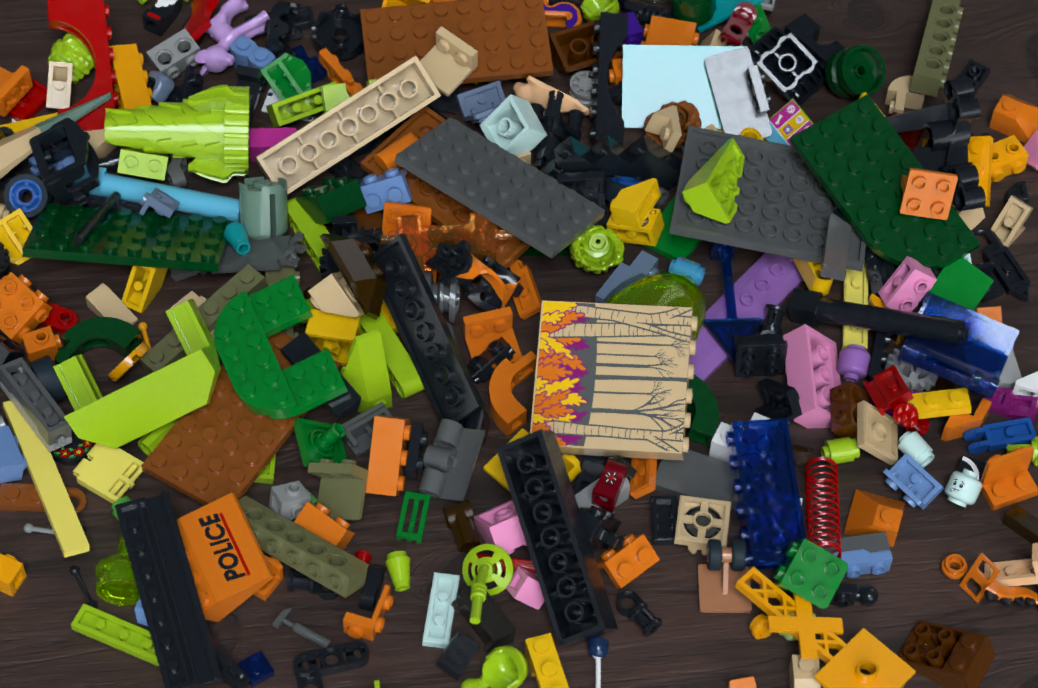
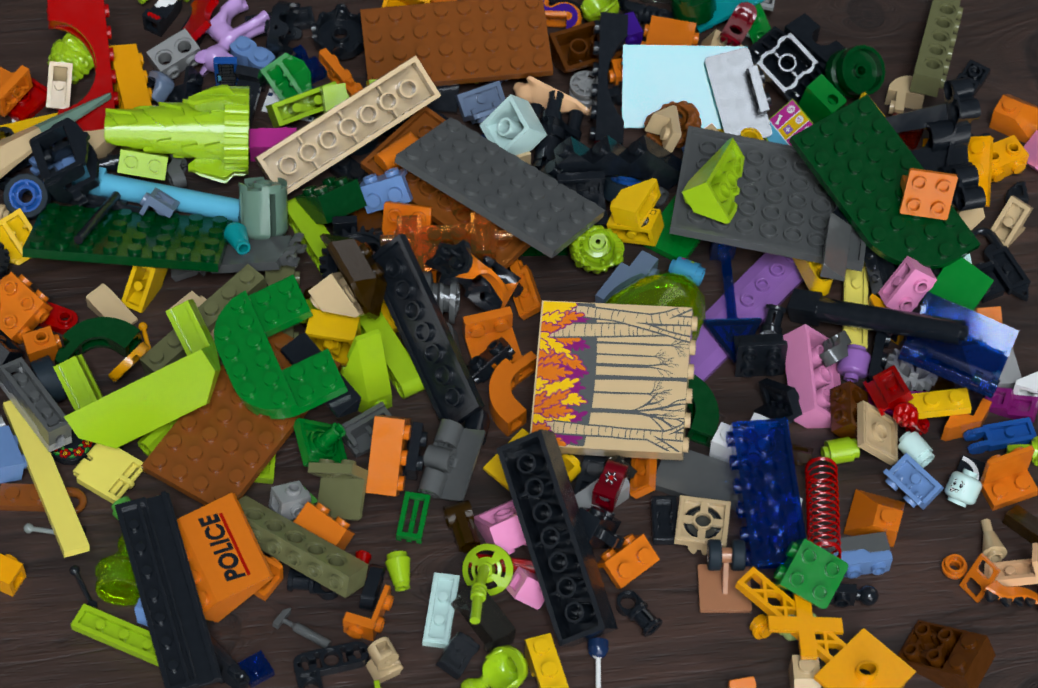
tan bracket [420,26,478,96] -> none
none -> tile [213,57,238,86]
none -> tan leg [366,637,404,683]
none -> green torso [799,74,847,123]
none -> dark grey piece [819,330,852,368]
none -> tan cone [981,519,1007,562]

